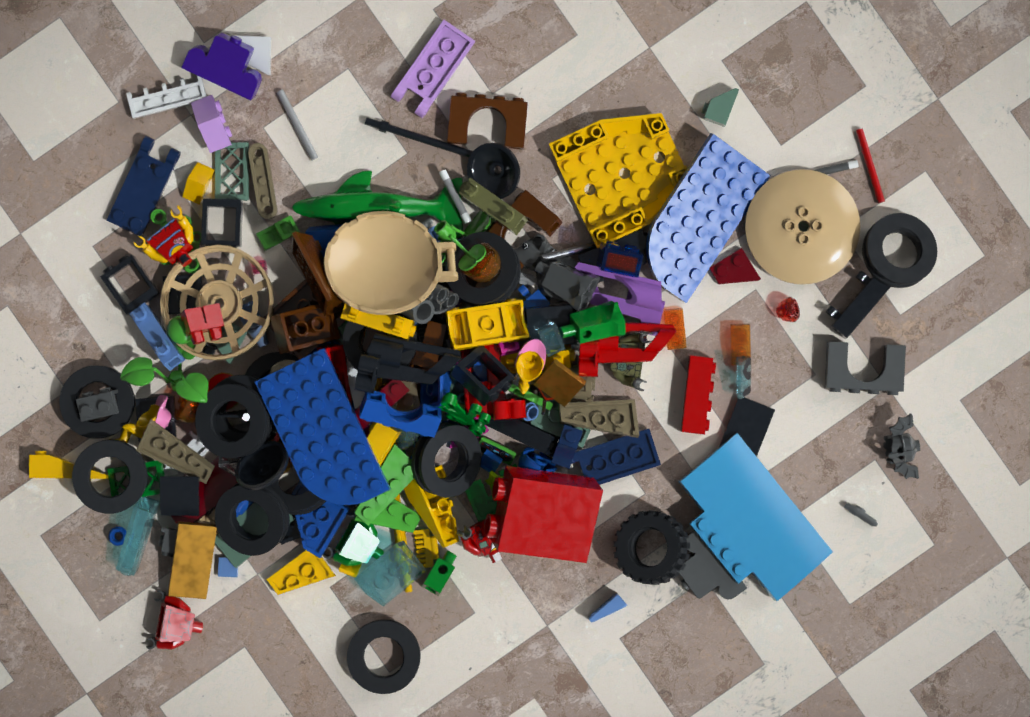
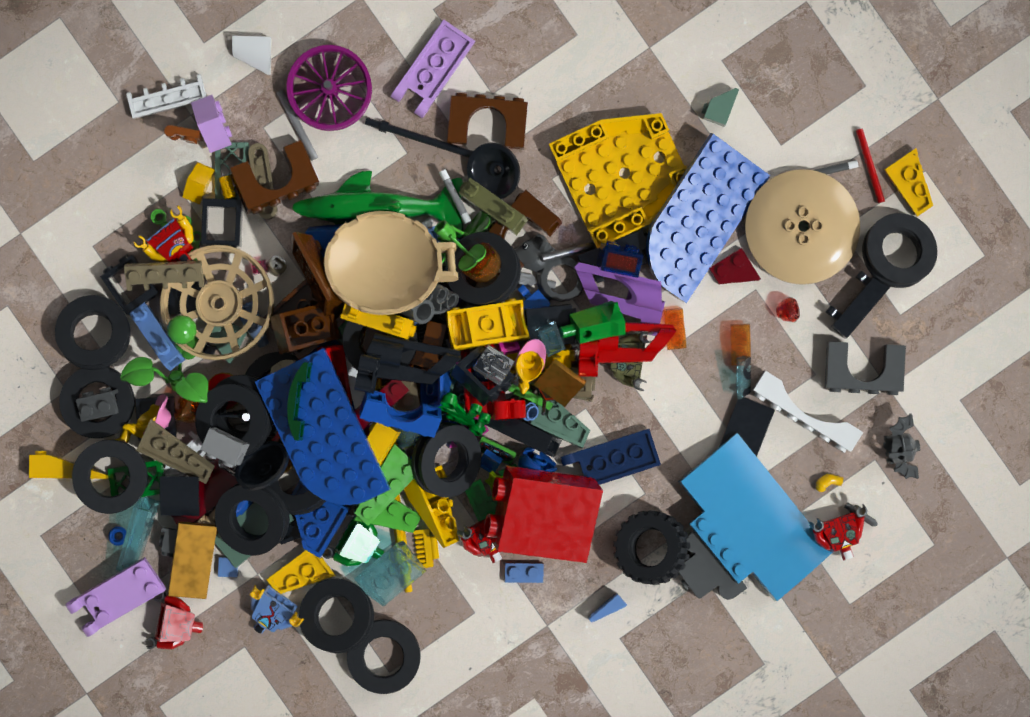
dark blue hinge [106,136,181,236] -> none
hips [180,303,224,345] -> none
dark purple brick [181,33,262,101] -> none
bright green slope [256,215,300,251] -> none
yellow slope [339,563,362,578] -> none
green torso [422,550,457,596] -> none
dark grey piece [535,261,600,312] -> none
dark blue arch [551,425,583,469] -> none
dark tan wing [558,399,639,438] -> none
red brick [681,355,716,435] -> none
none -> black tyre [55,295,131,370]
none -> lavender hinge [65,557,166,637]
none -> dark tan hinge [124,260,204,291]
none -> dark orange plate [164,125,203,144]
none -> light grey brick [200,428,250,468]
none -> yellow piece [219,175,236,199]
none -> reddish brown arch [229,140,319,214]
none -> medium blue torso [250,585,304,634]
none -> dark tan tile [266,256,287,276]
none -> magenta wheel [287,45,372,131]
none -> dark green slope [287,362,312,441]
none -> black tyre [299,579,374,653]
none -> piece [473,345,515,386]
none -> medium blue plate [505,563,544,583]
none -> white arch [752,371,863,453]
none -> torso [809,504,868,561]
none -> yellow arm [816,474,844,492]
none -> yellow wing [884,148,933,217]

